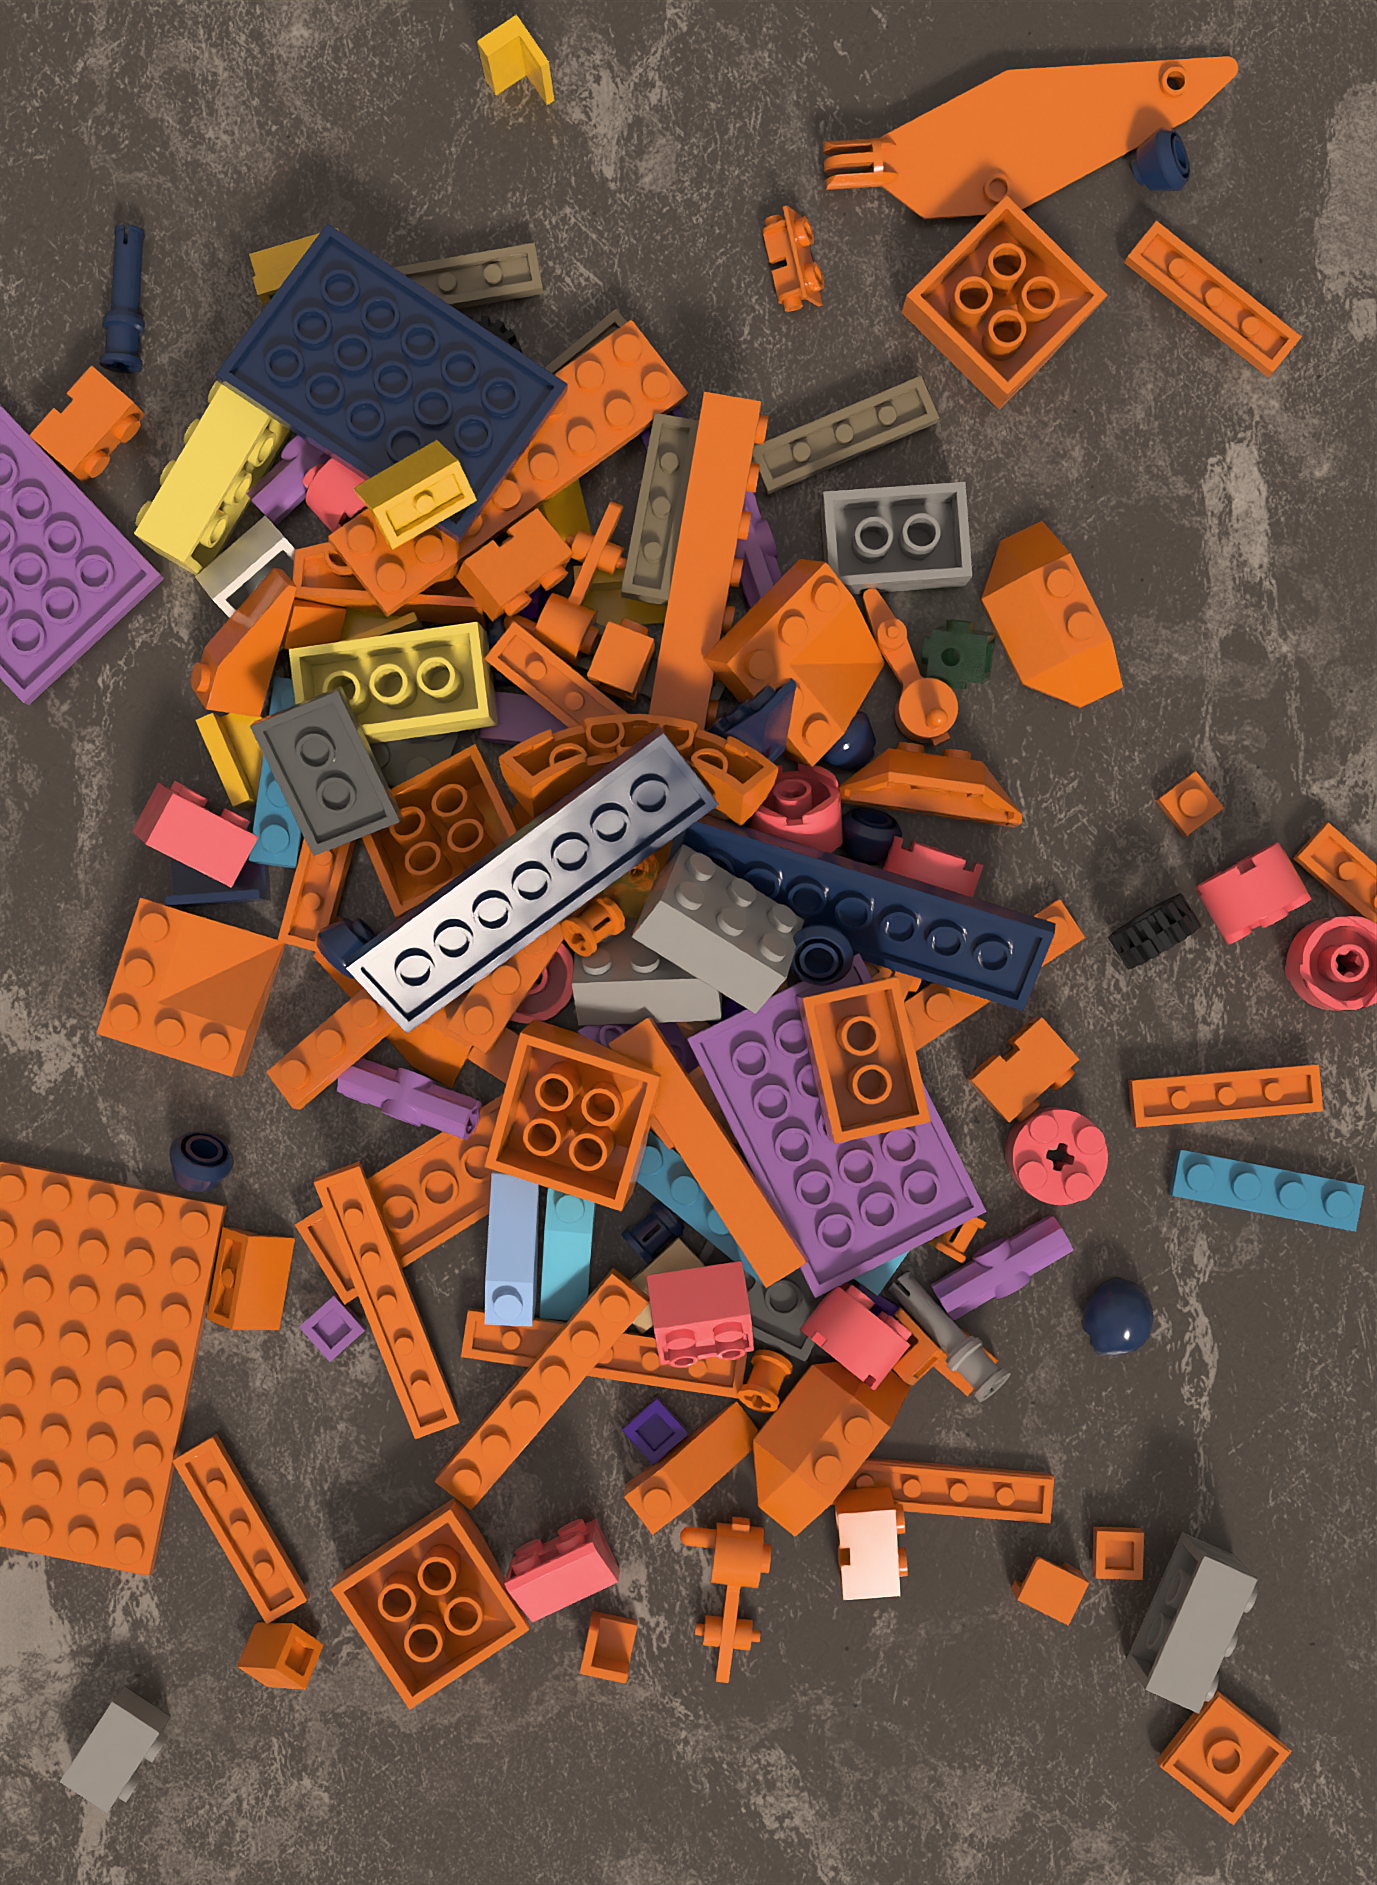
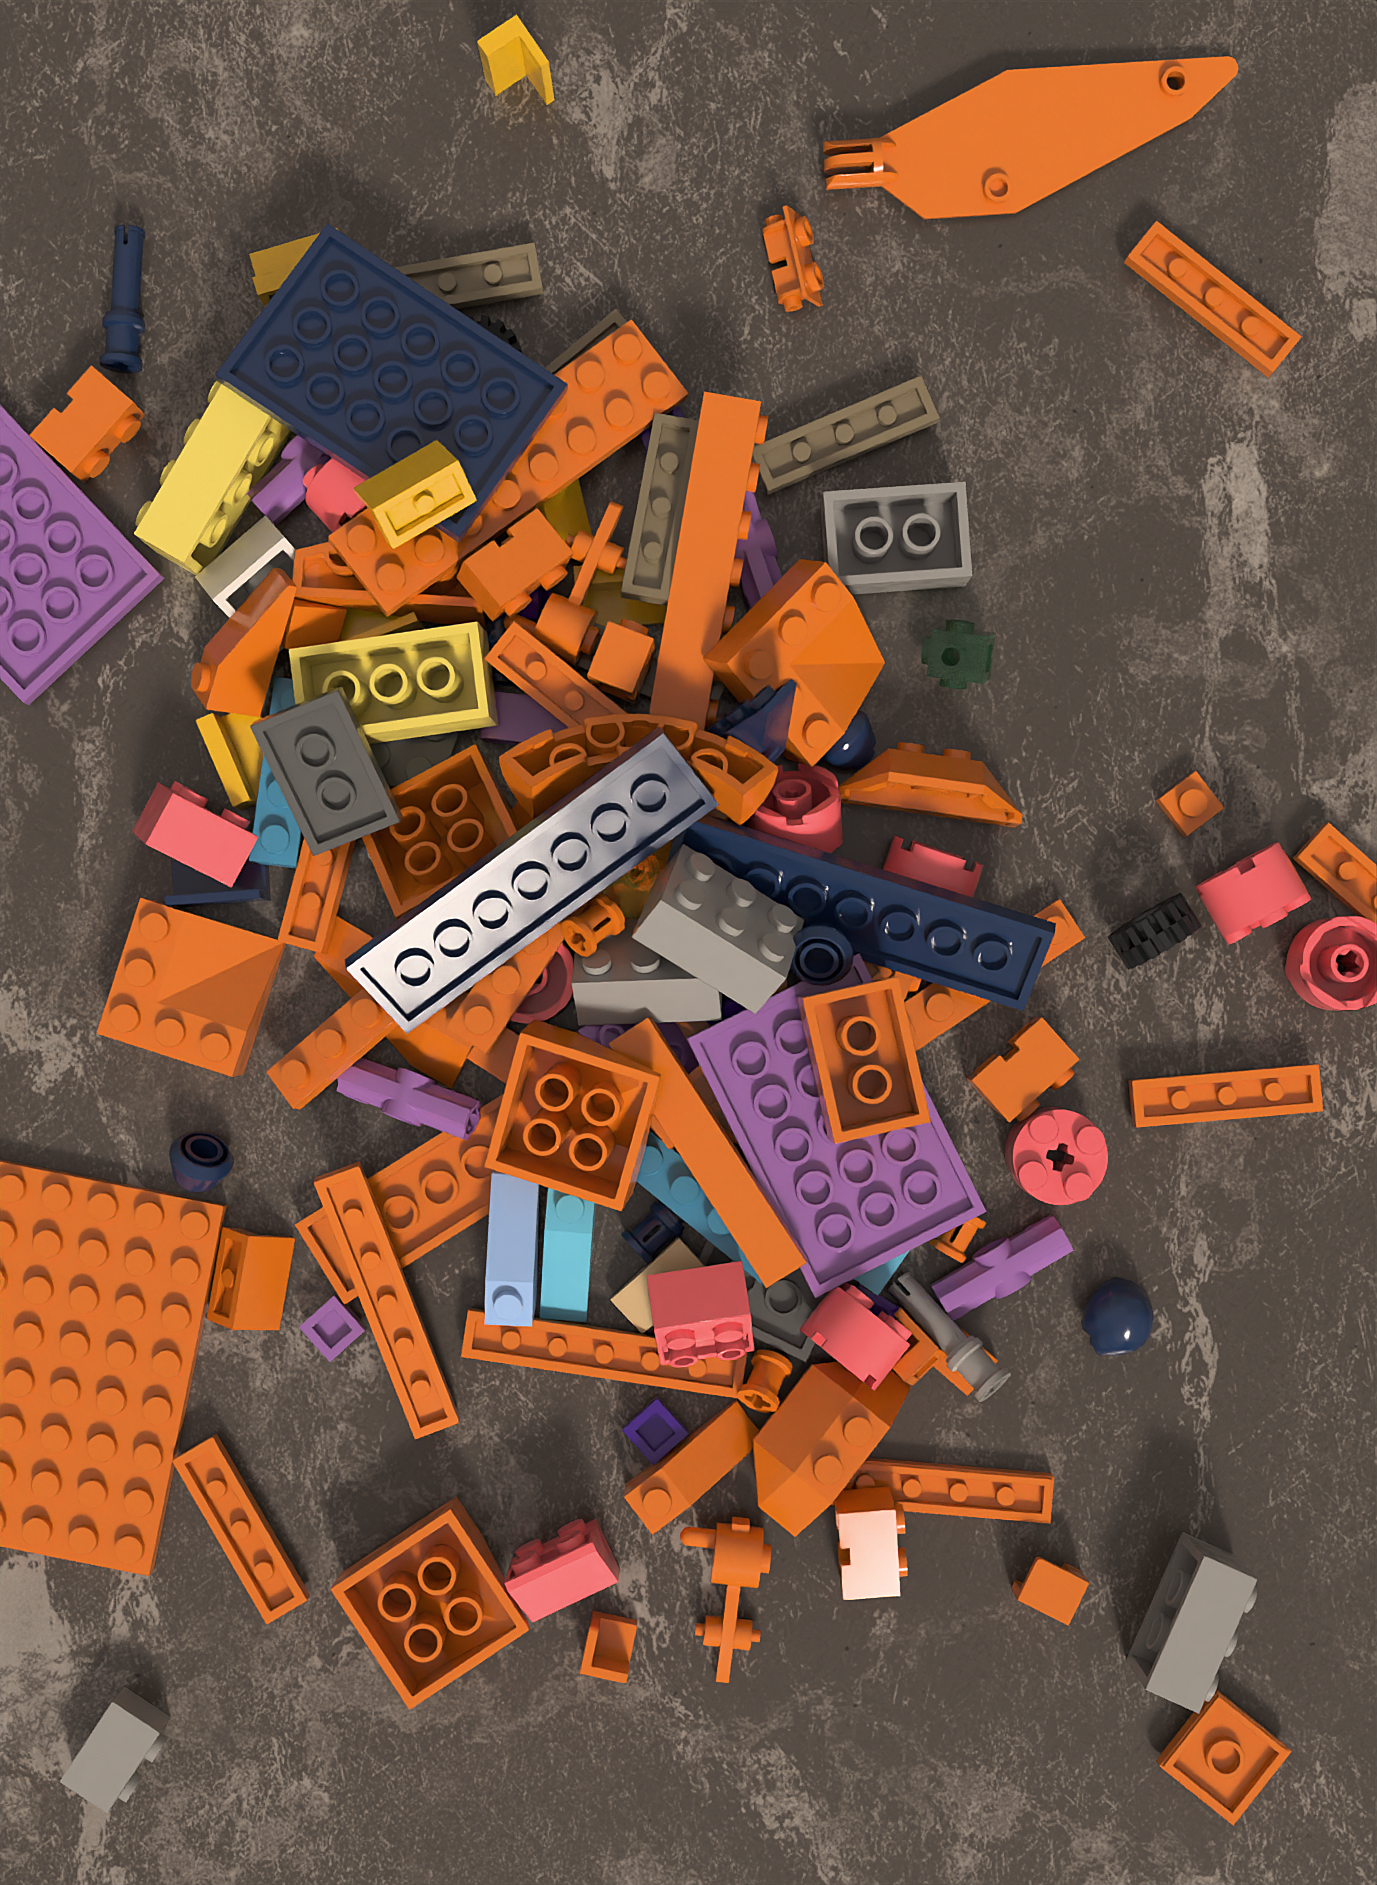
orange panel [237,1622,324,1690] -> none
dark blue cone [316,918,377,979] -> none
orange plate [435,1268,650,1510] -> none
dark blue cone [842,807,903,866] -> none
orange piece [862,588,958,747] -> none
orange slope [901,195,1107,410] -> none
orange wedge [980,521,1123,708] -> none
orange plate [1092,1527,1144,1580] -> none
dark blue cone [1132,127,1190,191] -> none
dark azure plate [1168,1149,1364,1232] -> none

